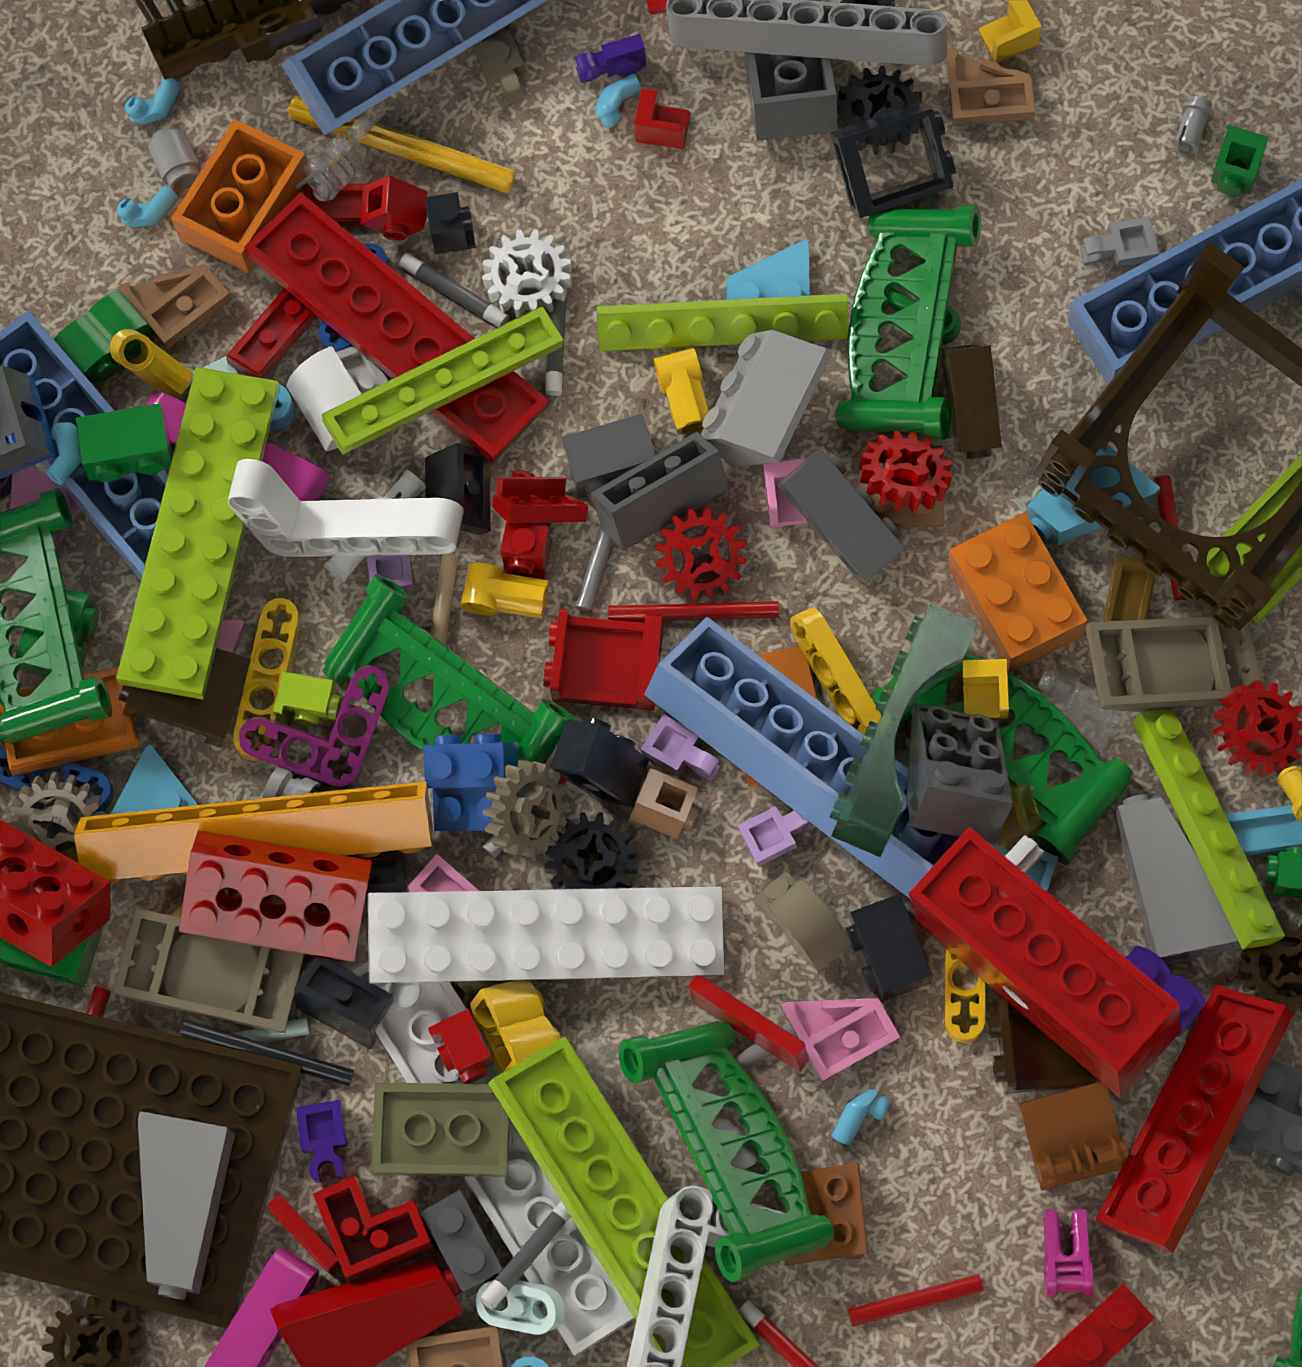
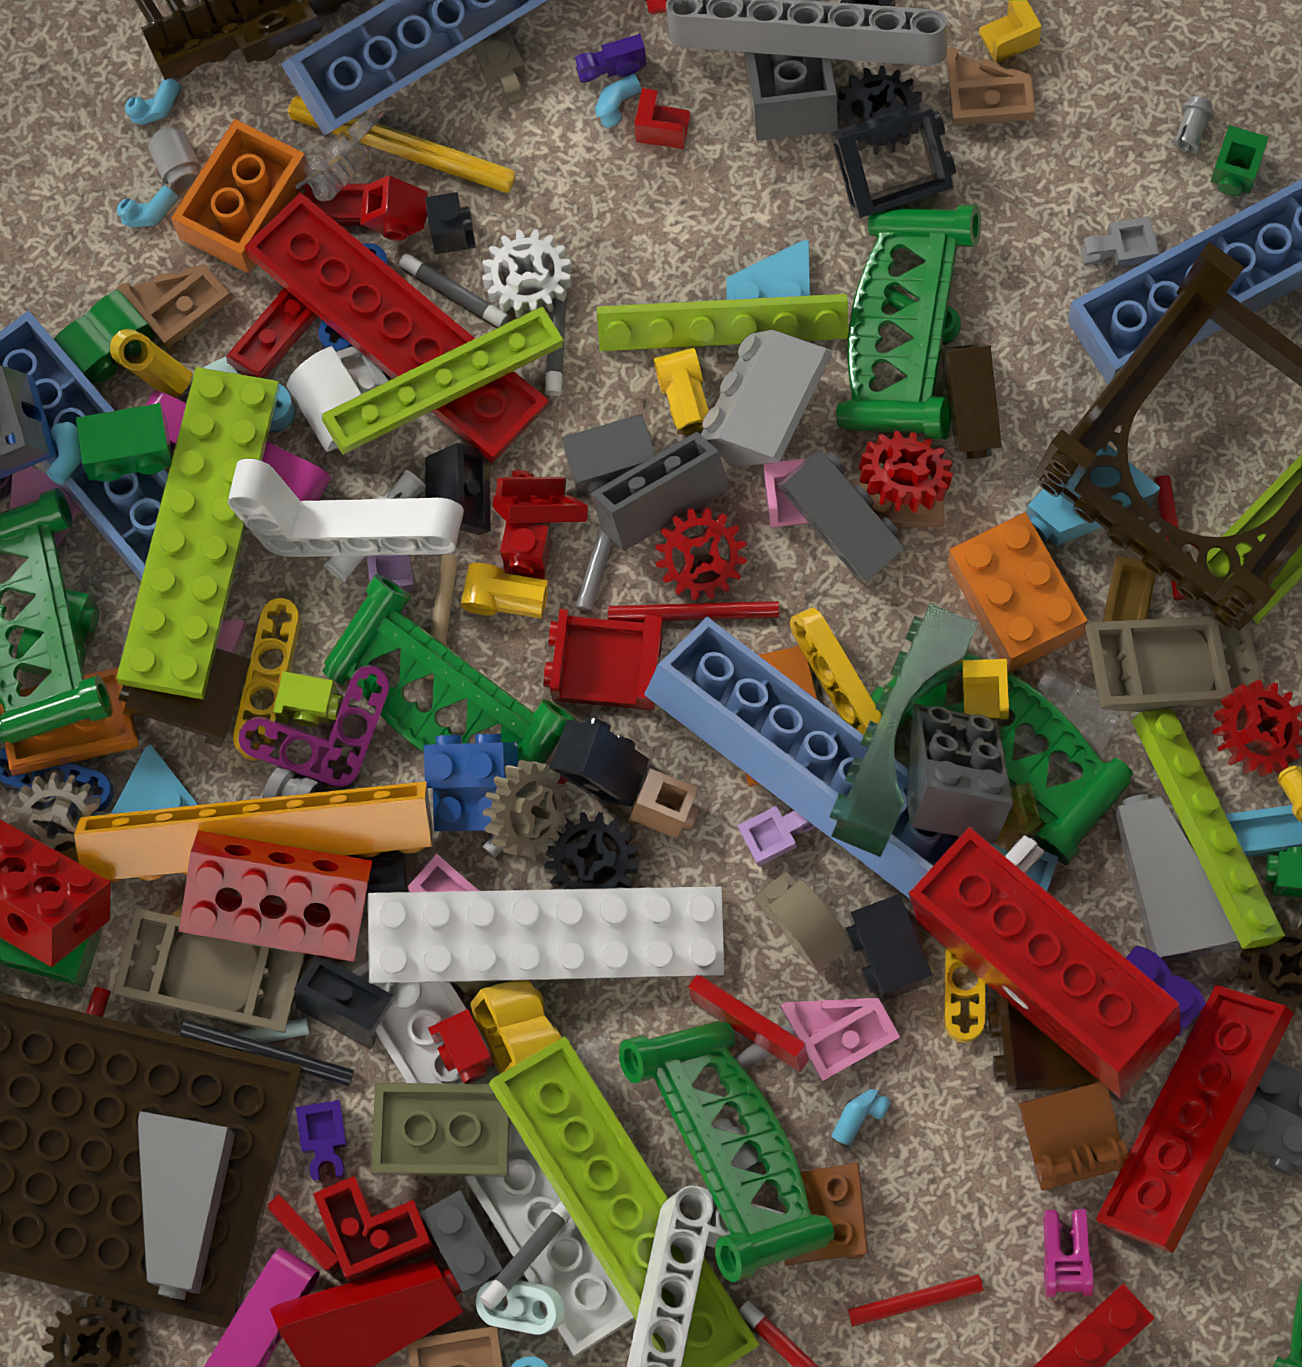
lavender plate [640,714,721,782] -> none

